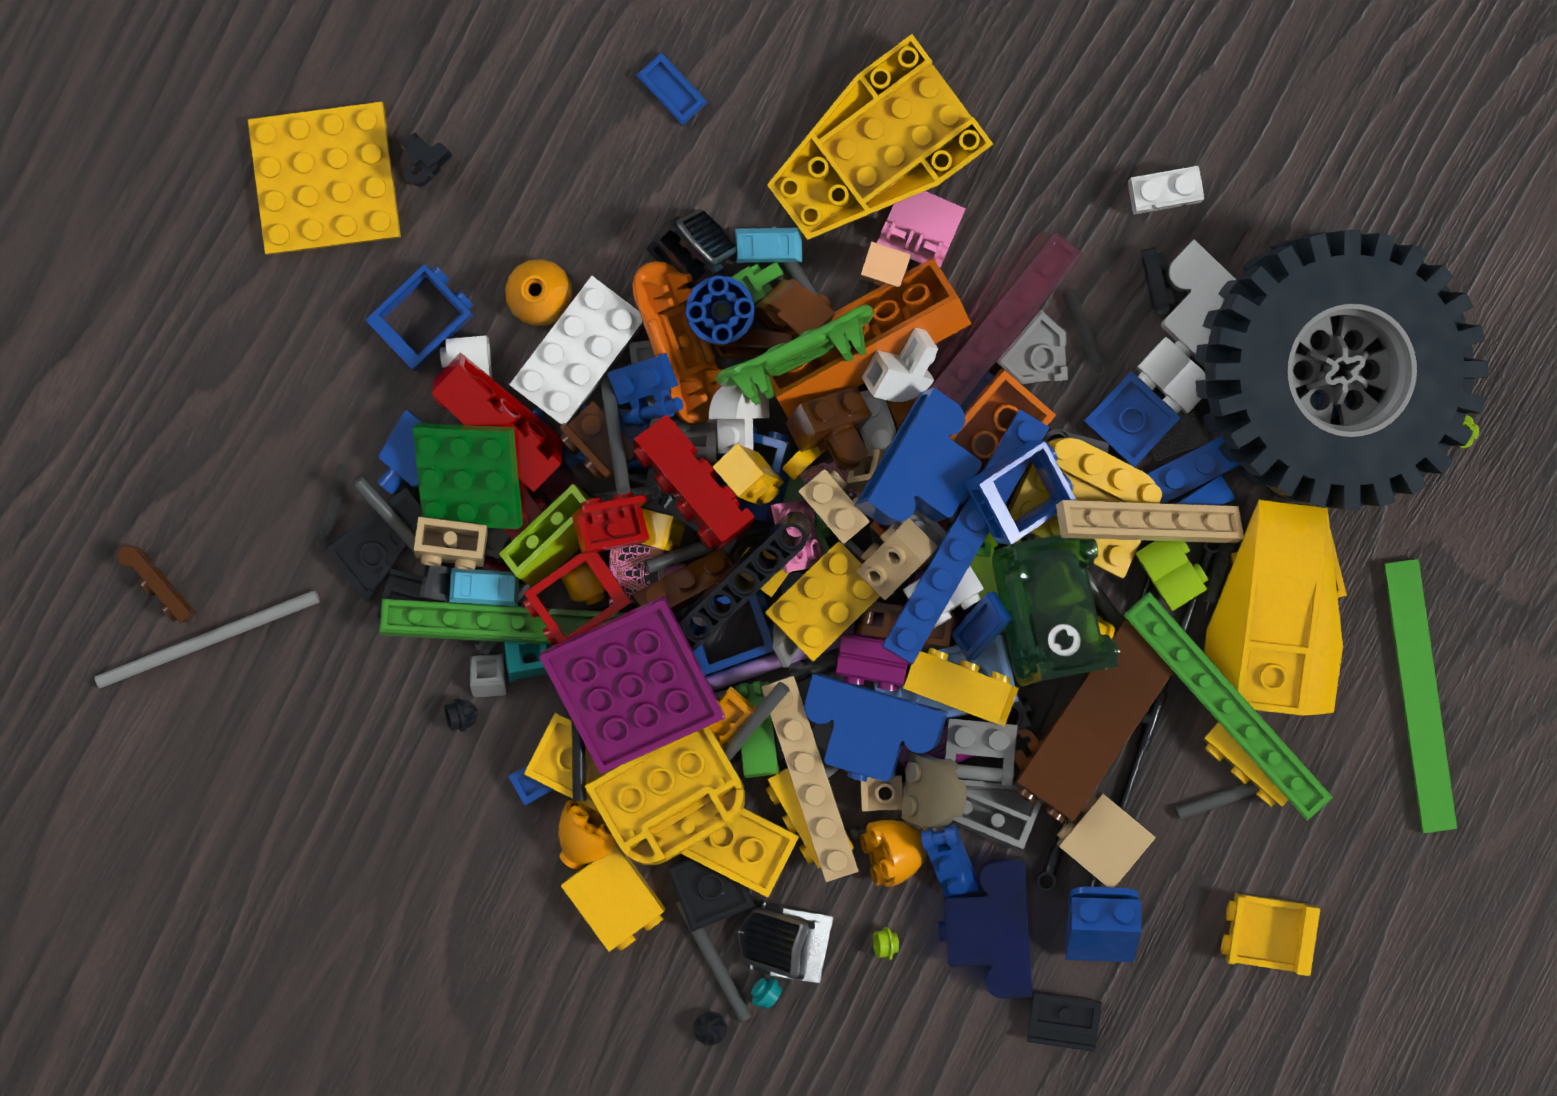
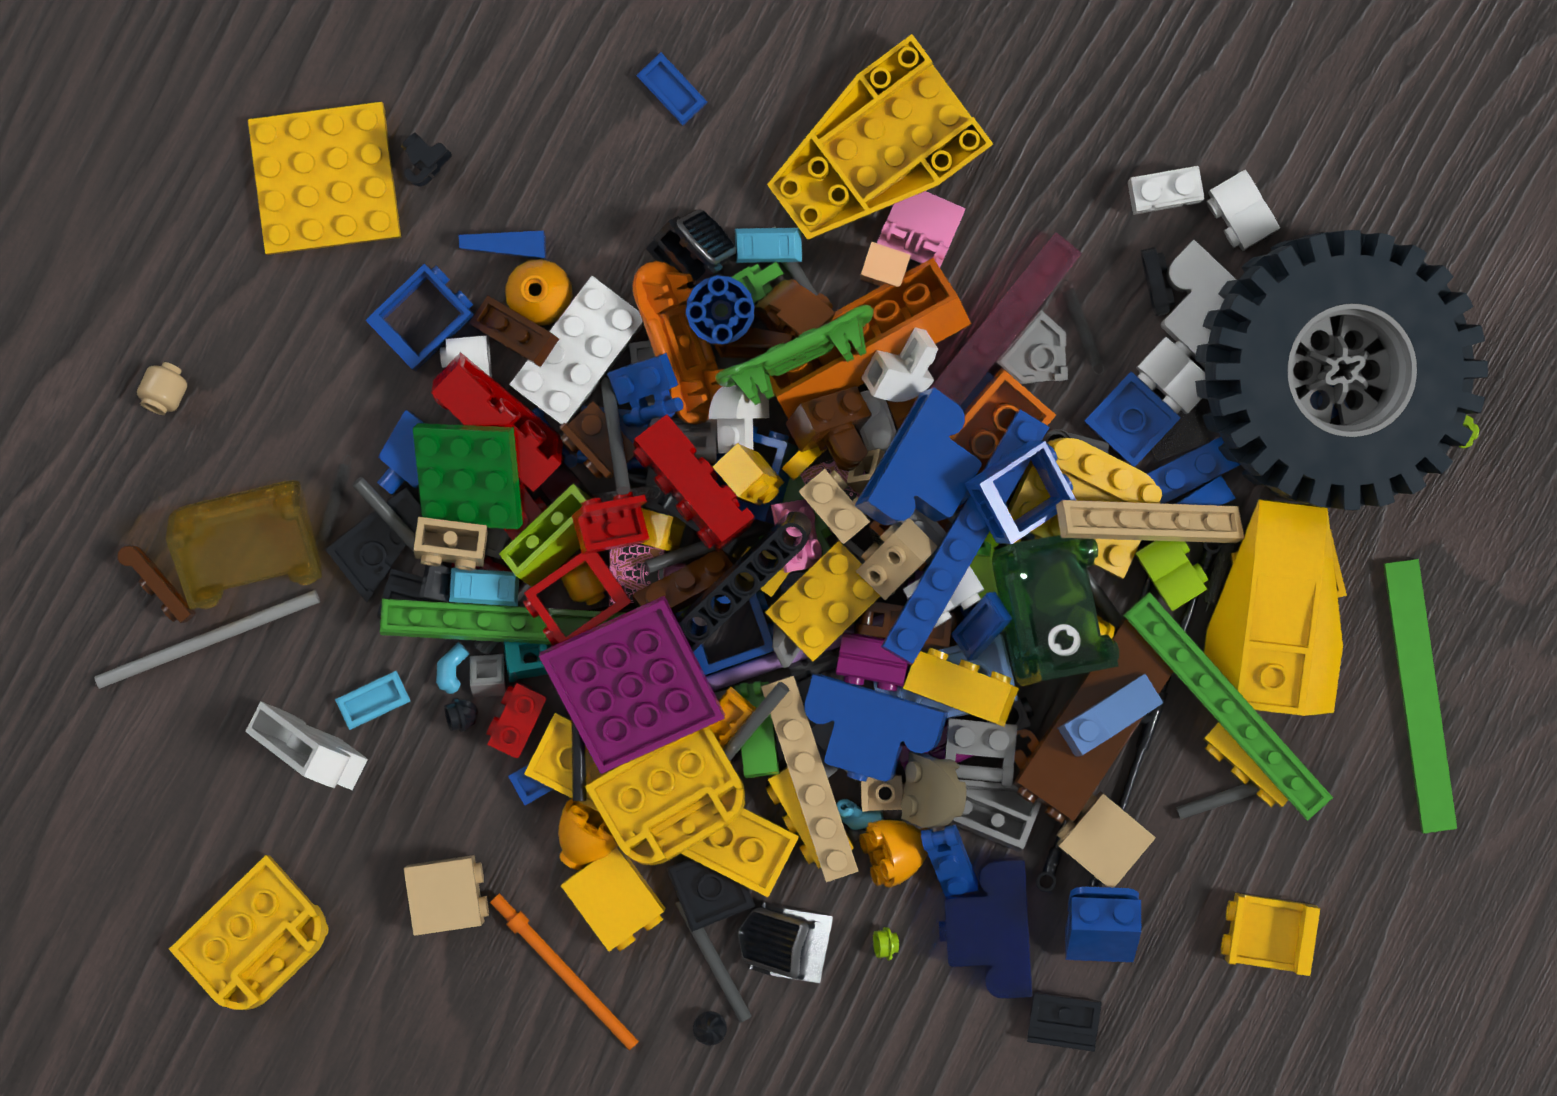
teal plate [751,976,782,1009] -> none
none -> tan head [137,362,187,415]
none -> clear yellow windscreen [165,480,322,610]
none -> yellow plate [169,855,329,1010]
none -> white brick [245,701,368,790]
none -> medium azure tile [335,670,411,730]
none -> tan brick [404,855,489,936]
none -> medium azure arm [436,642,470,694]
none -> blue piece [459,230,547,260]
none -> reddish brown plate [469,295,559,367]
none -> red bracket [486,681,547,758]
none -> orange bar [490,893,639,1050]
none -> medium azure arm [836,799,884,830]
none -> medium blue slope [1058,674,1163,757]
none -> white brick [1206,169,1280,251]

